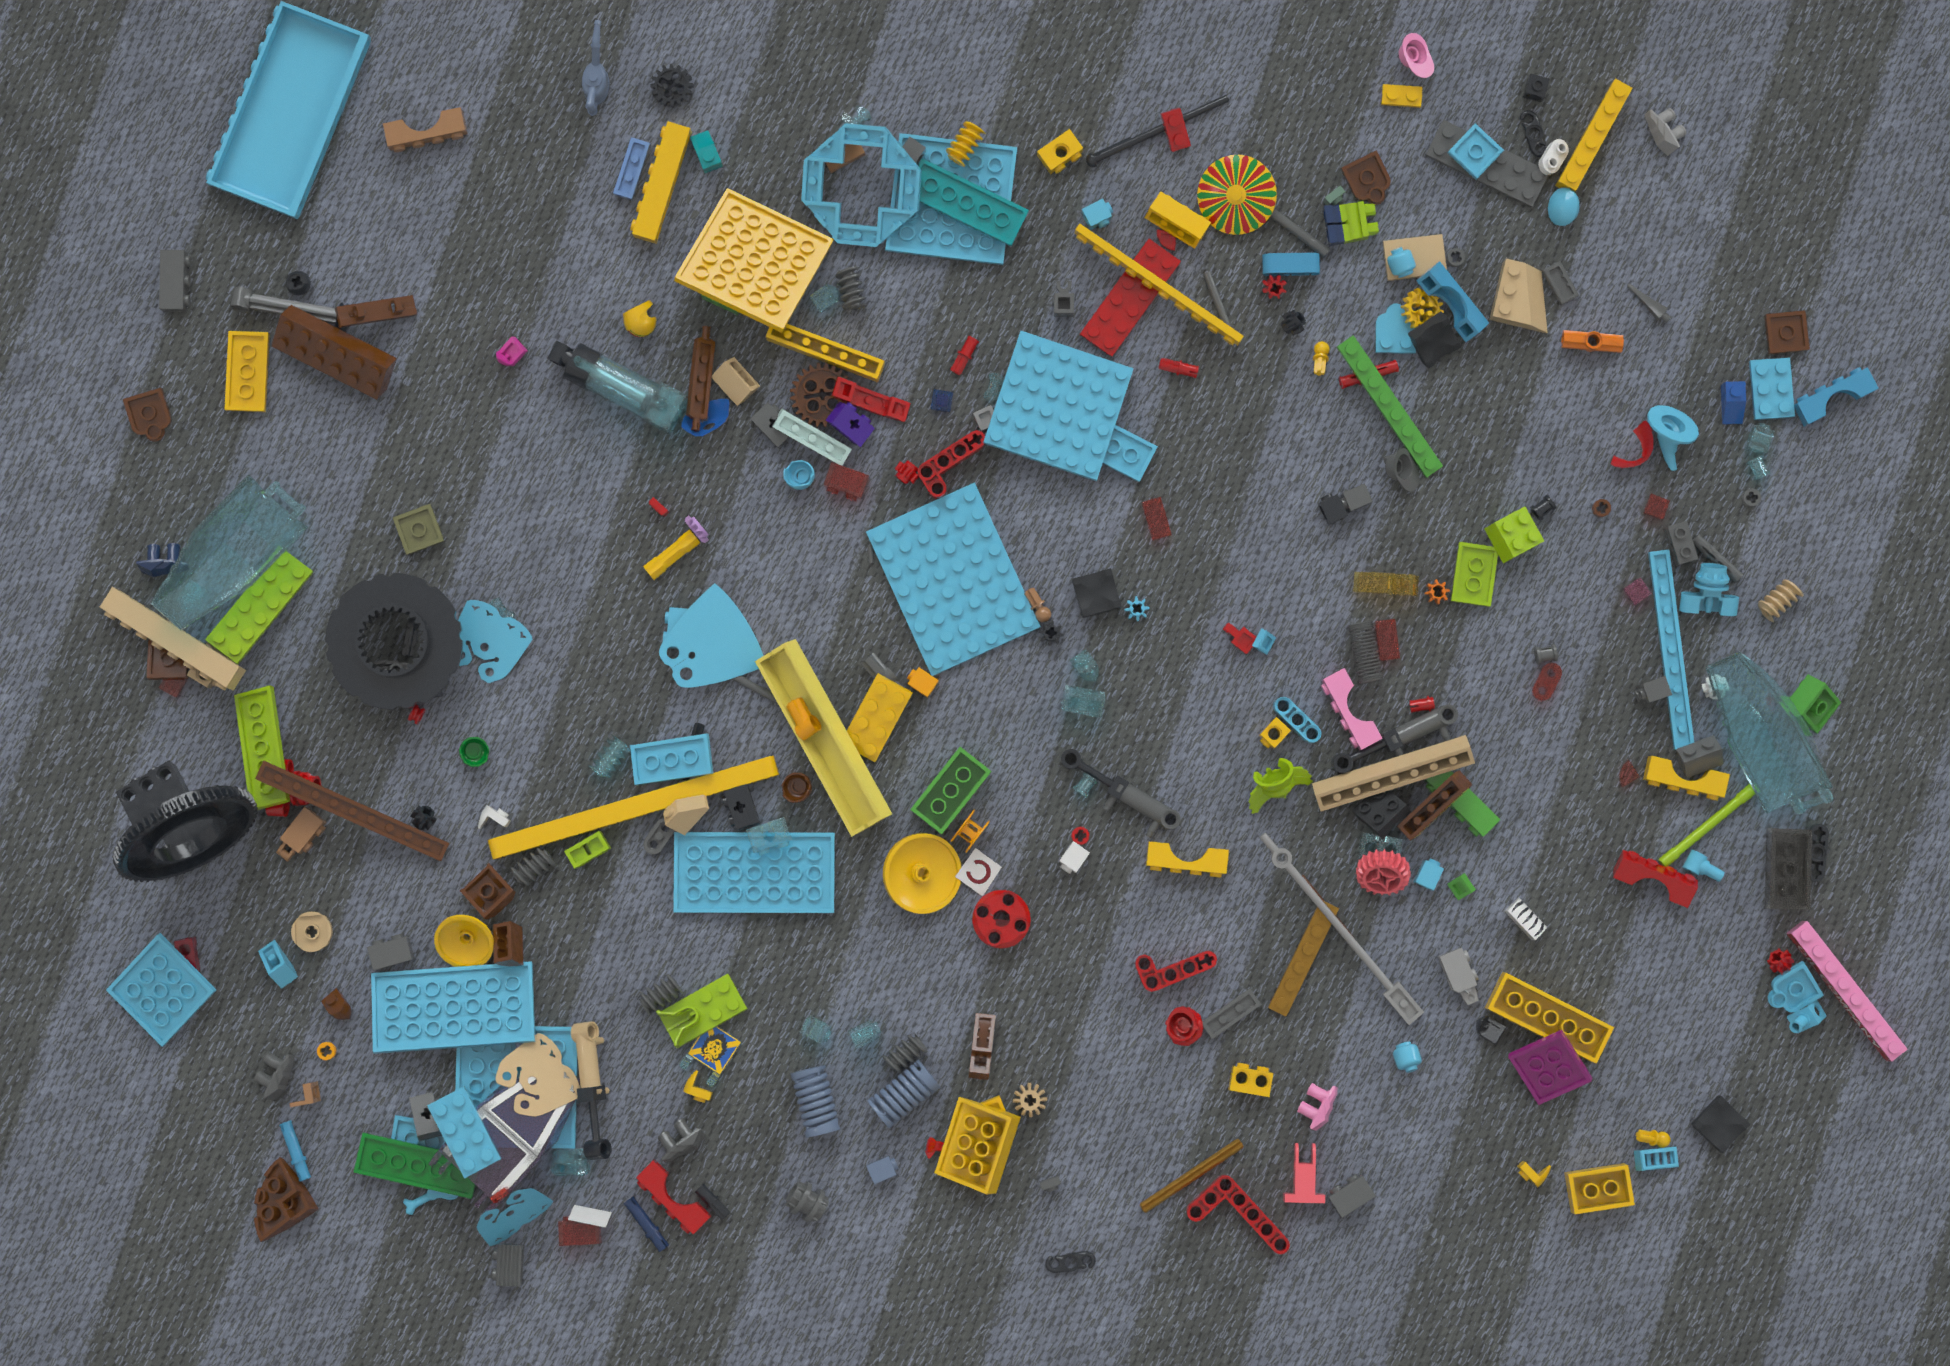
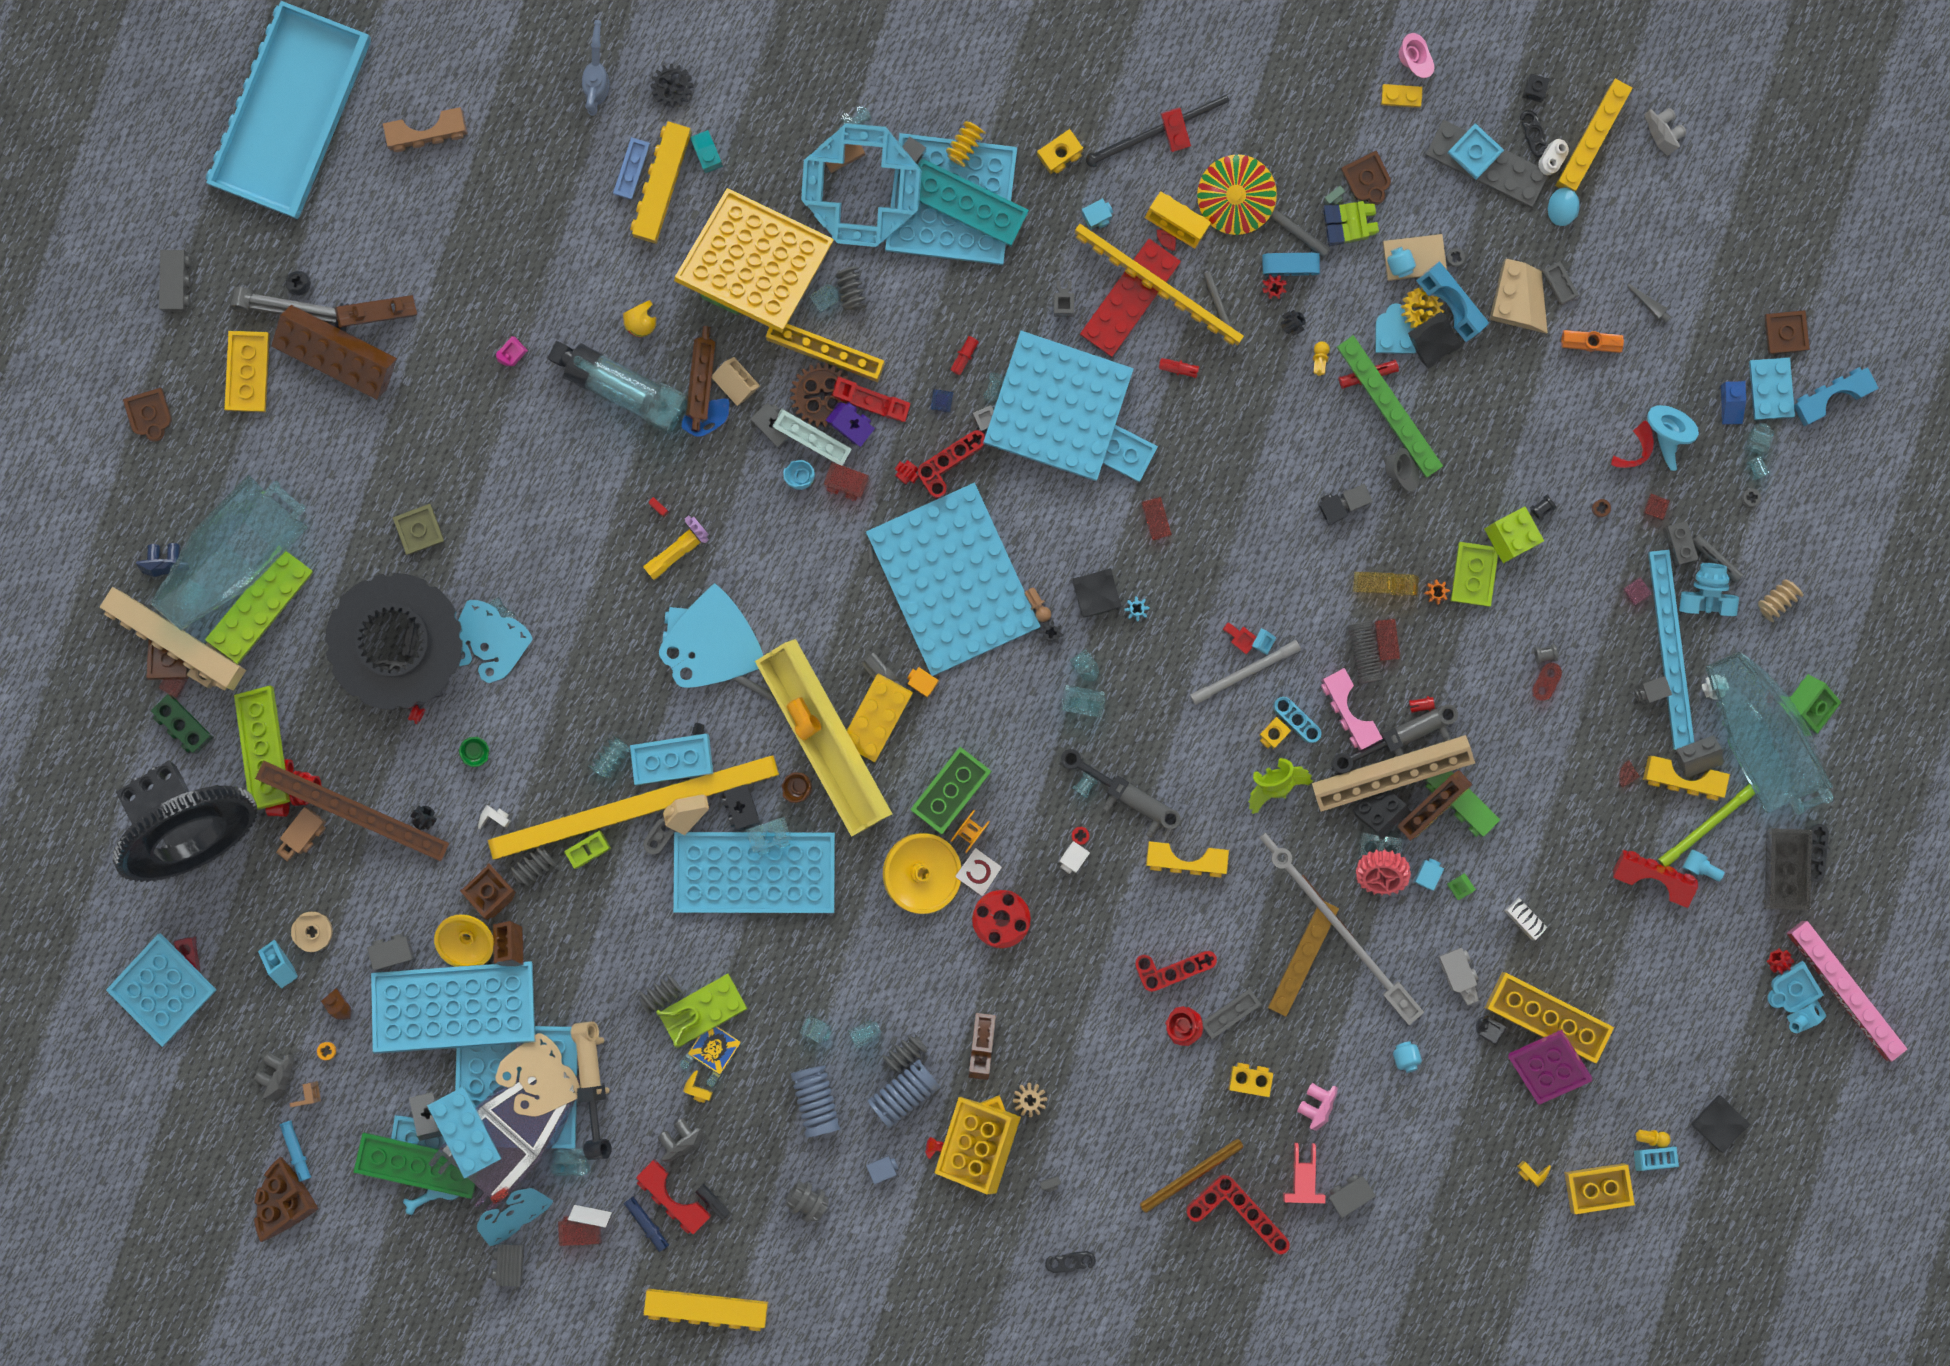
none -> dark green brick [151,694,213,754]
none -> yellow brick [644,1289,768,1331]
none -> light grey piece [1190,640,1301,705]

